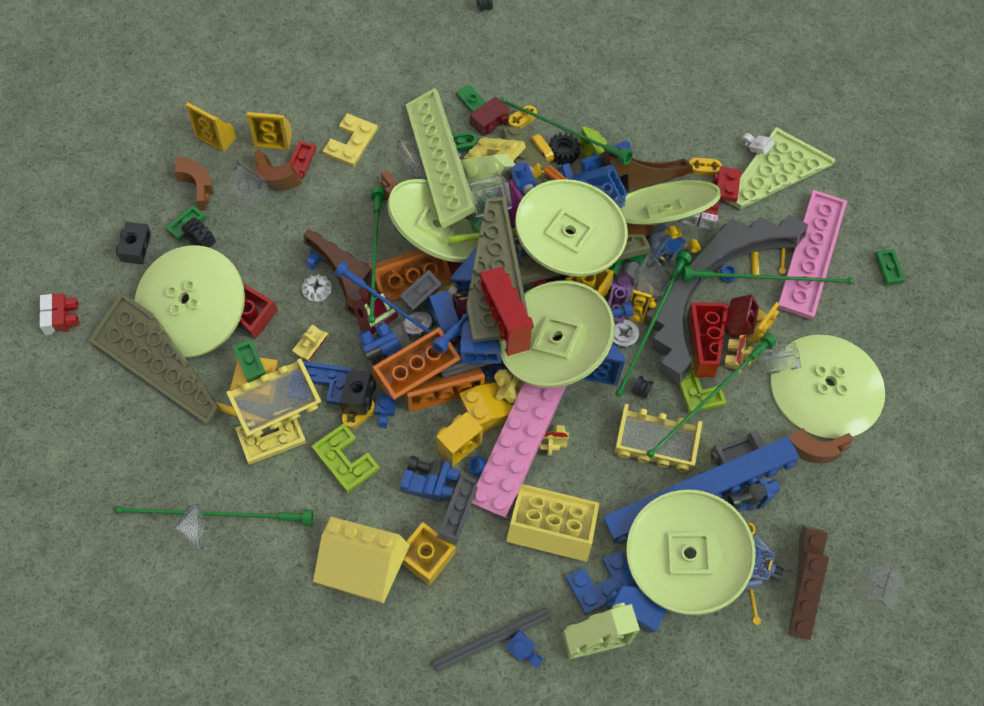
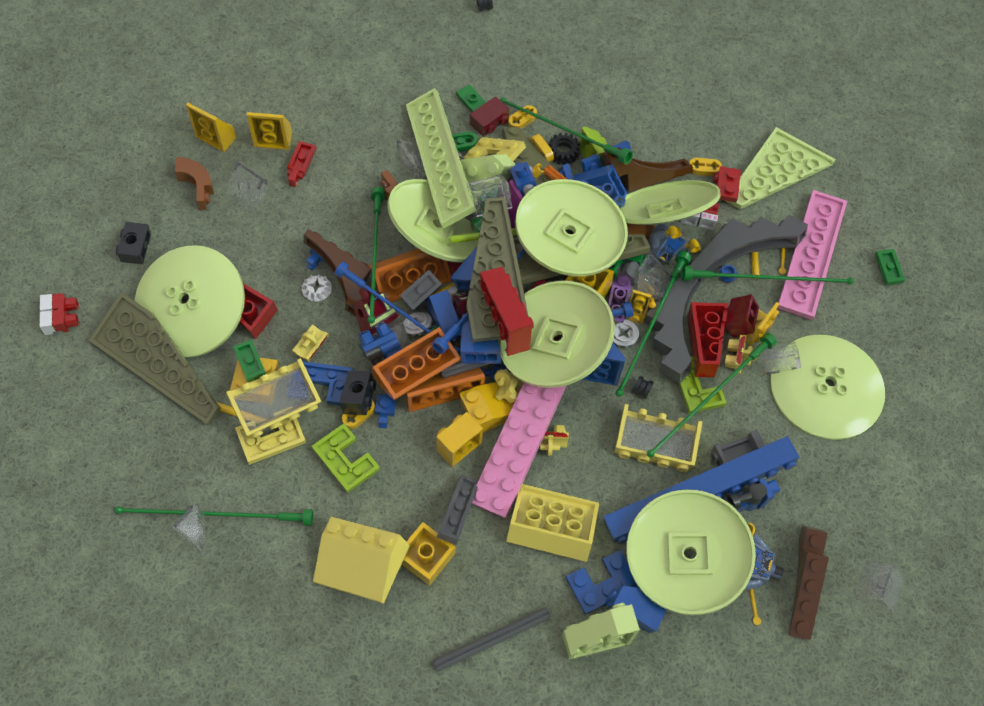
green plate [166,205,206,242] -> none
black tyre [181,217,216,248] -> none
dark orange arch [253,149,302,190] -> none
light yellow plate [322,113,378,167] -> none
blue hips [400,455,460,502] -> none
blue plate [468,456,487,476] -> none
blue plate [505,630,543,668] -> none
white plate [742,133,775,155] -> none
dark orange arch [787,428,853,463] -> none

